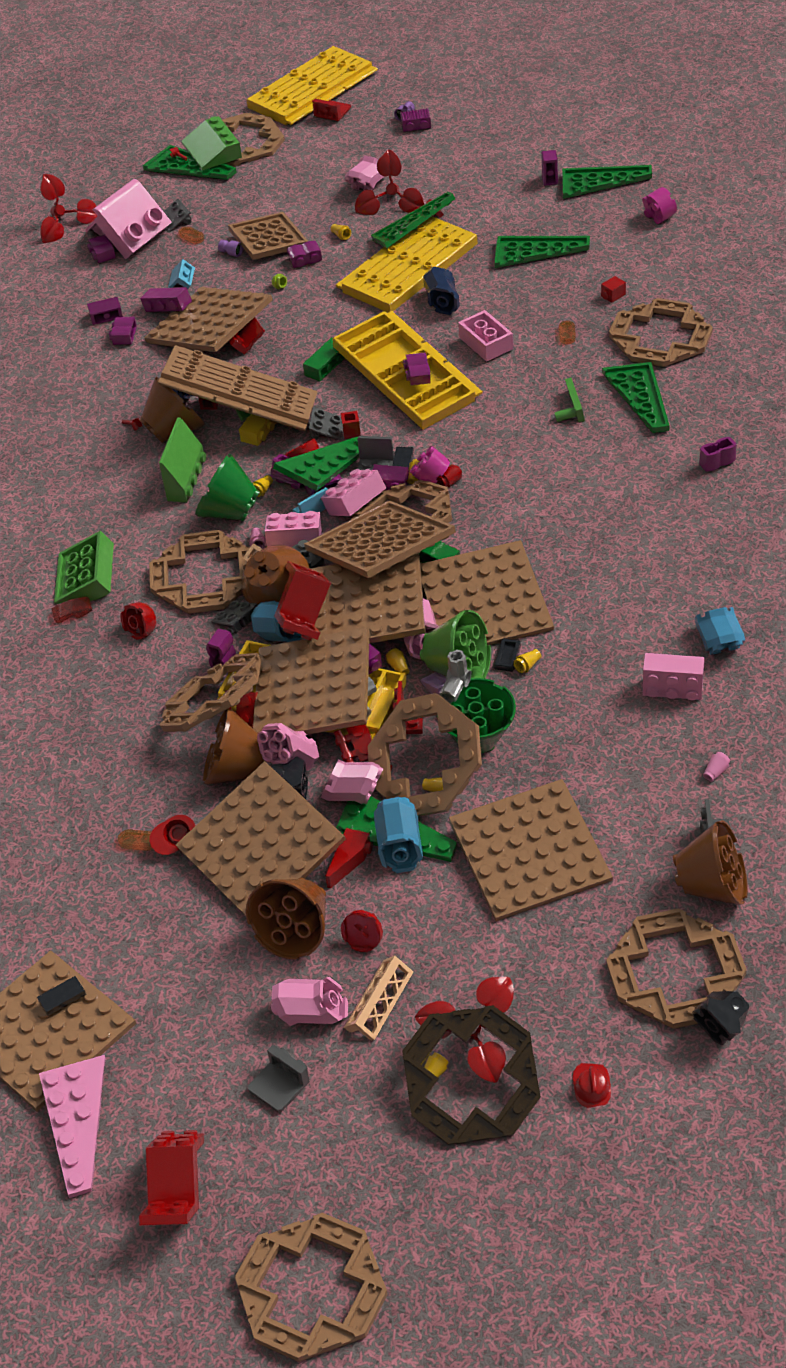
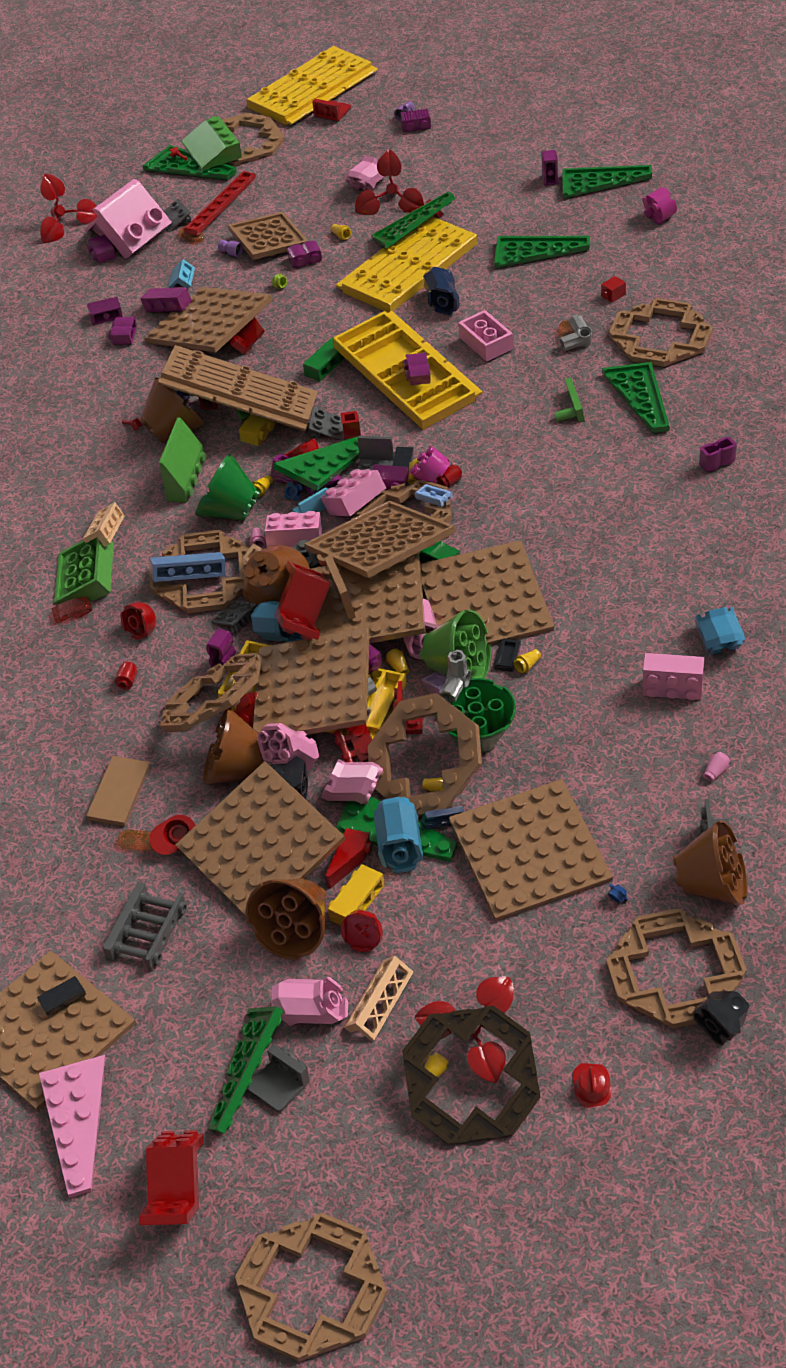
none -> light nougat fence [83,502,125,547]
none -> medium nougat tile [86,756,150,827]
none -> dark grey fence [103,882,187,971]
none -> red brick [114,661,137,689]
none -> medium blue brick [150,552,226,582]
none -> red tile [184,171,256,236]
none -> green wing [208,1006,283,1134]
none -> blue plate [285,482,303,501]
none -> medium nougat tile [317,550,356,620]
none -> yellow brick [327,864,385,926]
none -> light blue tile [414,484,453,507]
none -> tile [420,806,464,830]
none -> light grey piece [559,314,592,351]
none -> blue plate [607,884,629,904]

